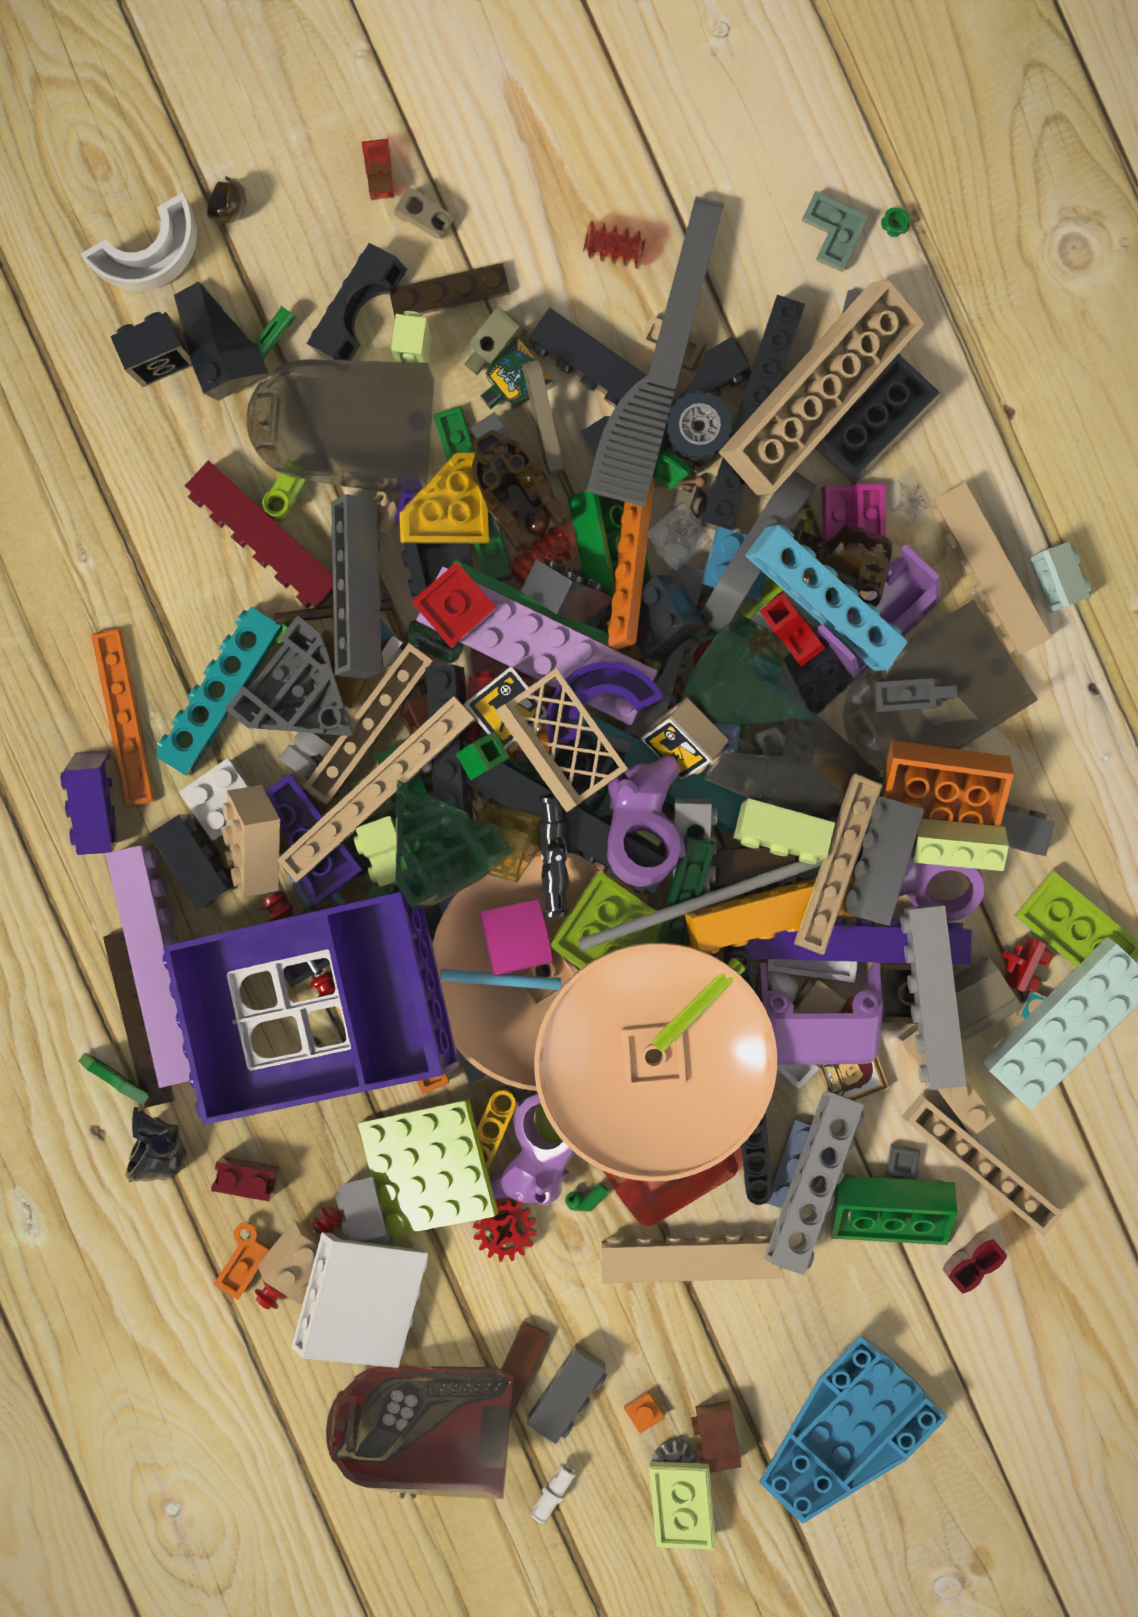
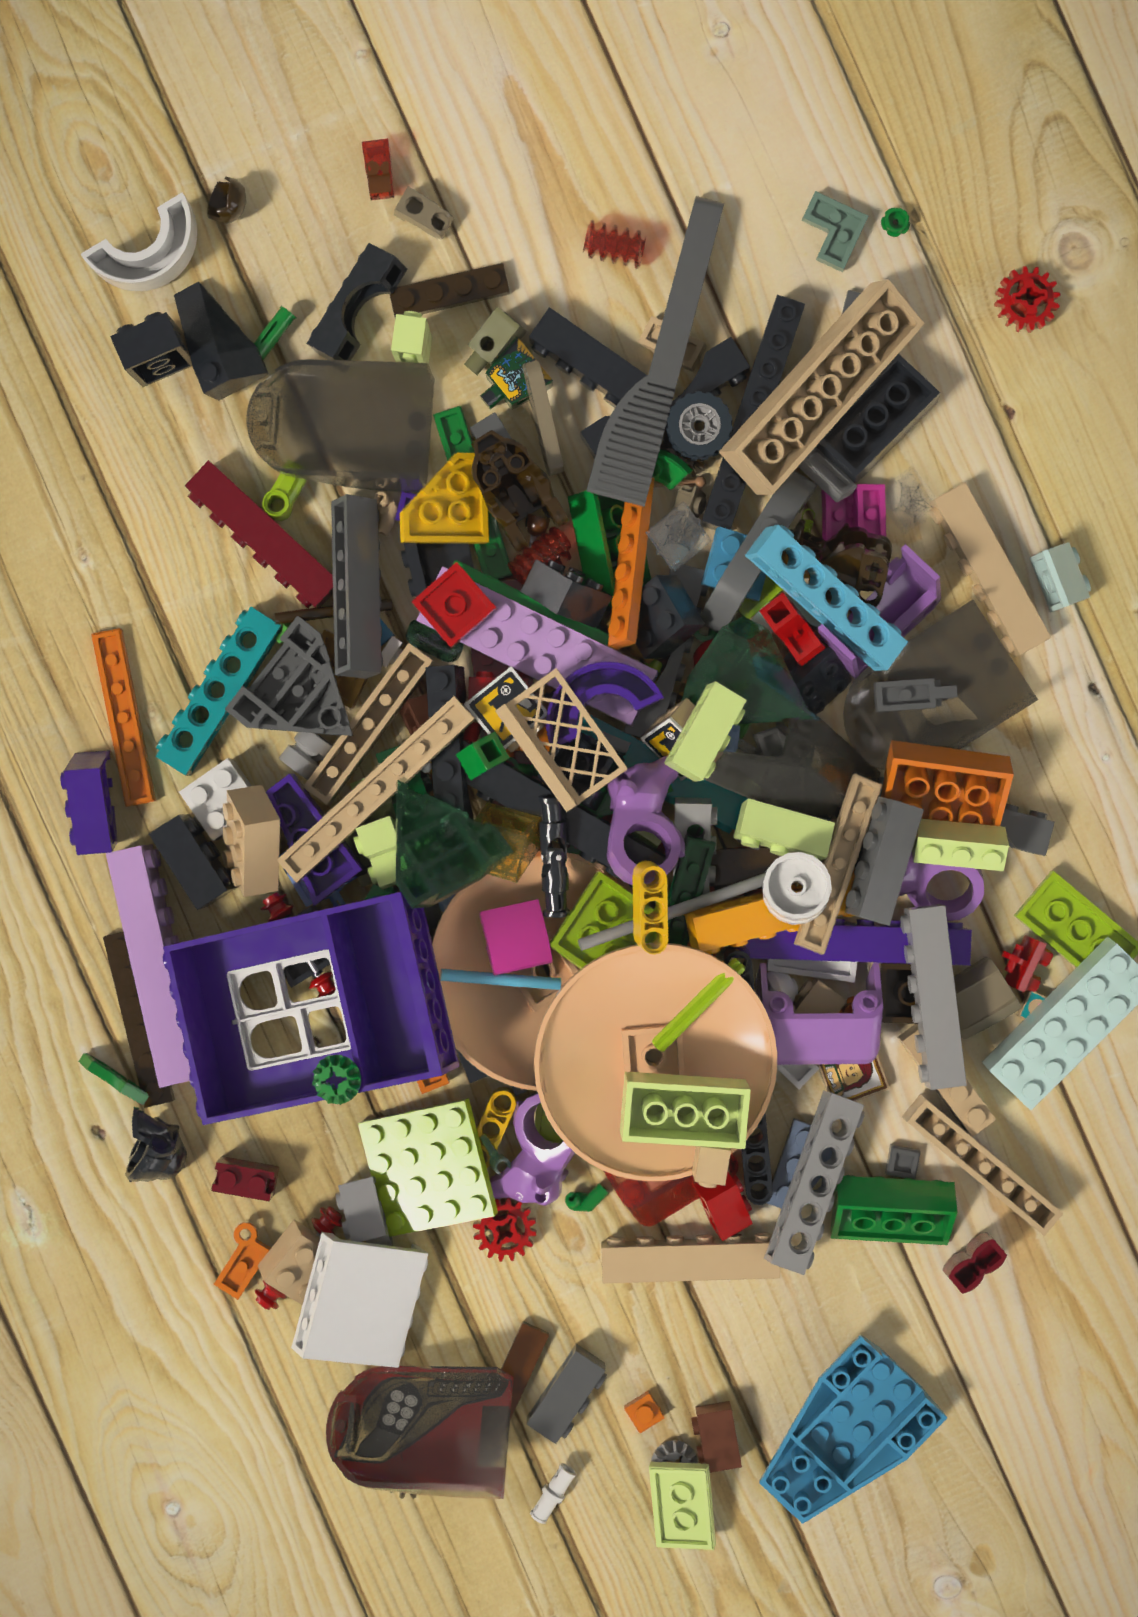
none -> green gear [312,1054,361,1105]
none -> clear green hand [479,1133,511,1175]
none -> yellowish green brick [620,1072,751,1149]
none -> yellow beam [632,860,668,955]
none -> yellowish green brick [664,681,747,782]
none -> tan brick [692,1146,731,1188]
none -> red brick [693,1172,753,1241]
none -> white wheel [762,852,832,925]
none -> light grey tile [798,447,857,502]
none -> red gear [994,266,1061,333]

